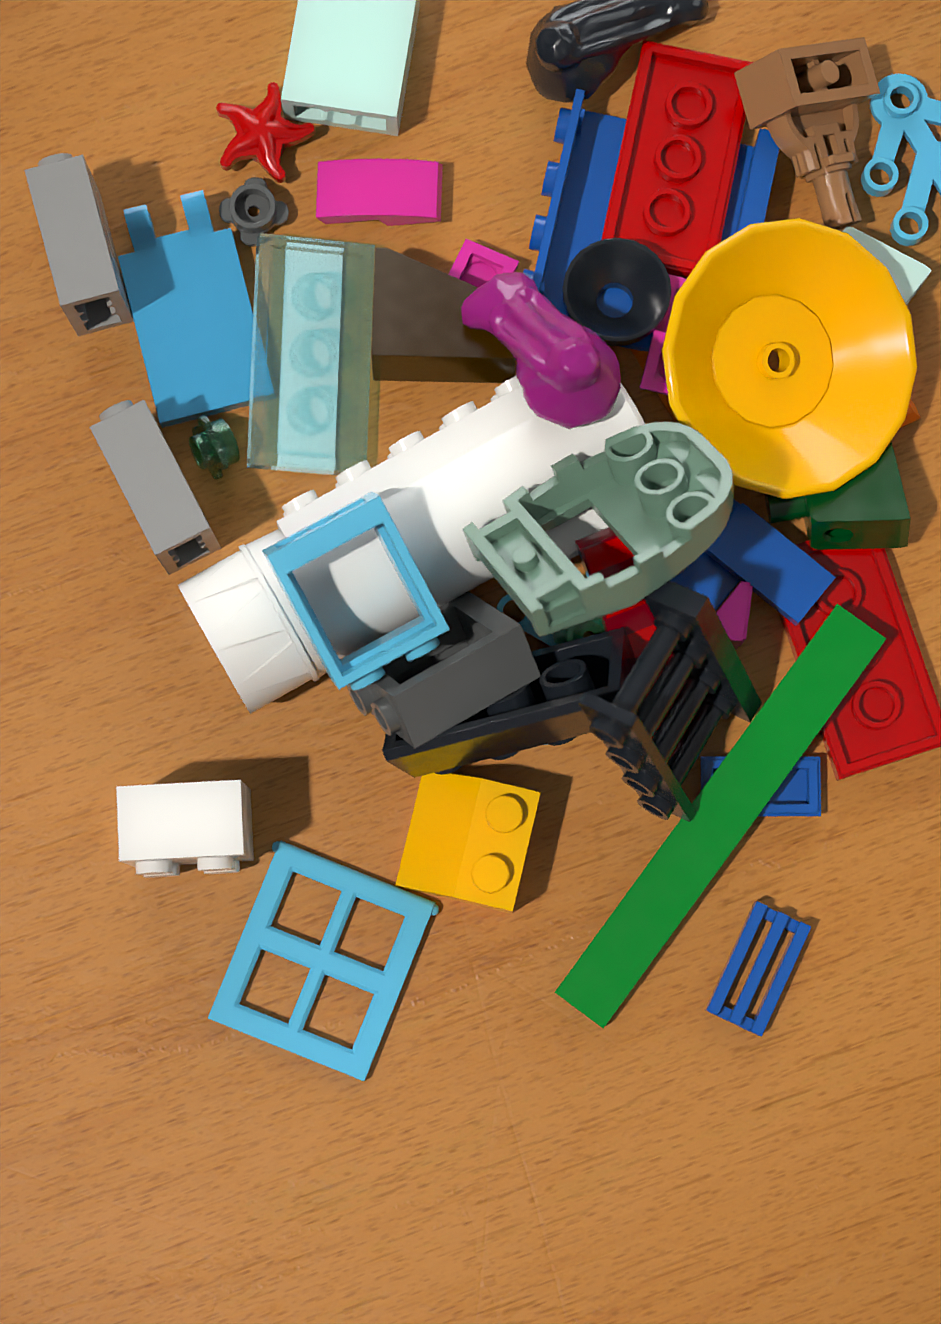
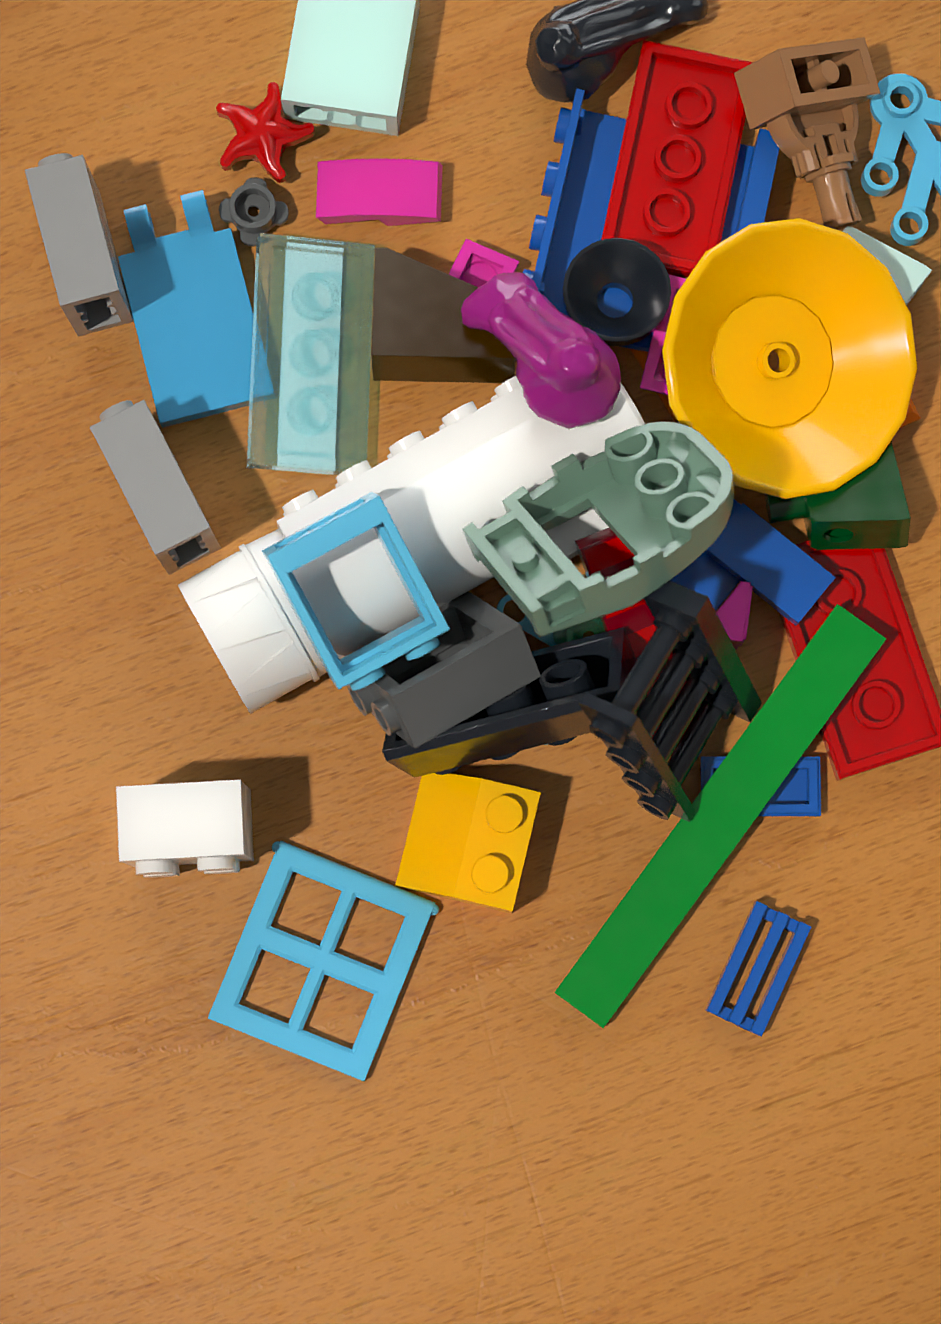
clear green plate [189,415,240,480] -> none

